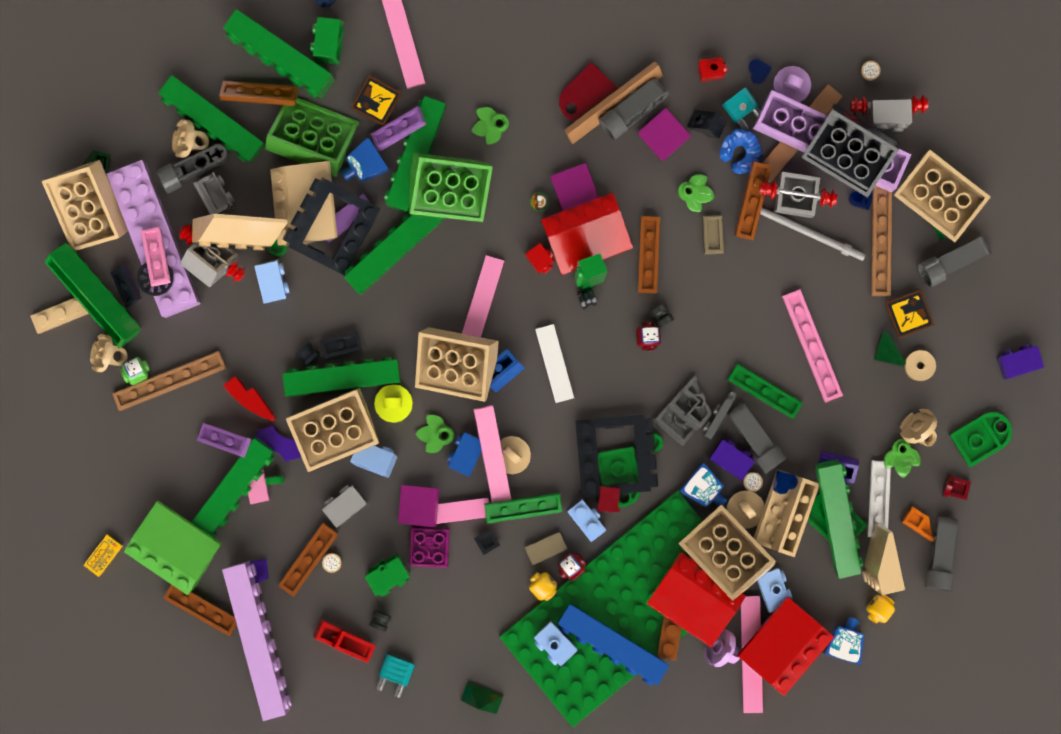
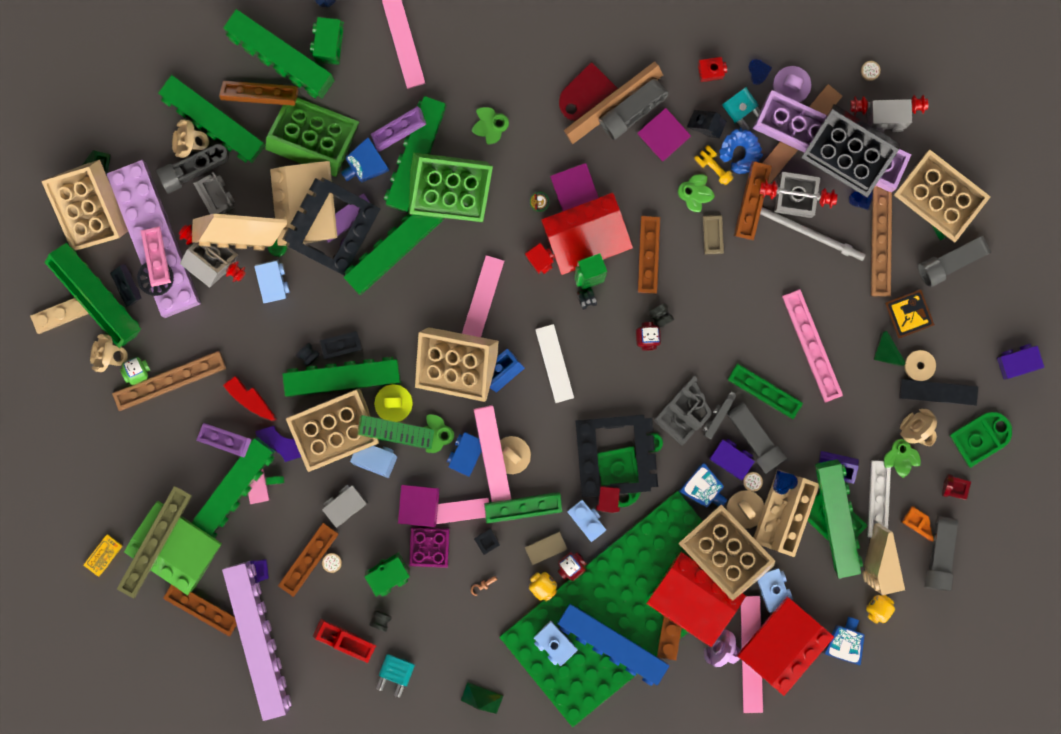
piece [350,75,402,126] -> none
none -> olive plate [117,486,192,599]
none -> green tile [357,415,434,449]
none -> nougat hand [471,576,498,596]
none -> yellow hinge [694,145,734,185]
none -> black tile [899,379,978,406]

